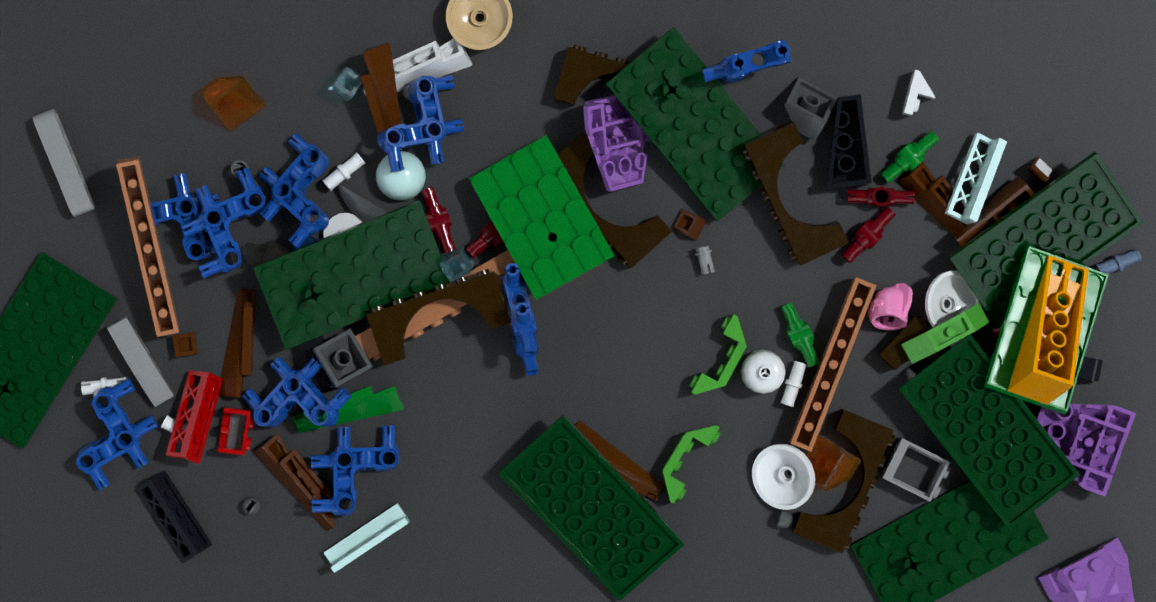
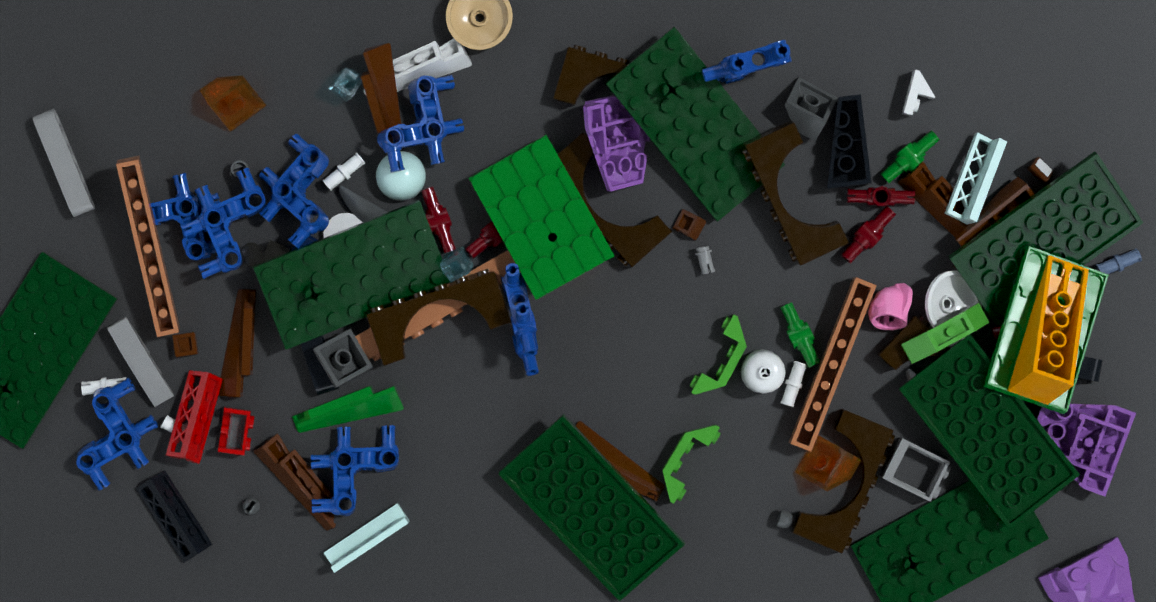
blue pin [242,356,352,428] -> none
white dish [752,444,815,510] -> none

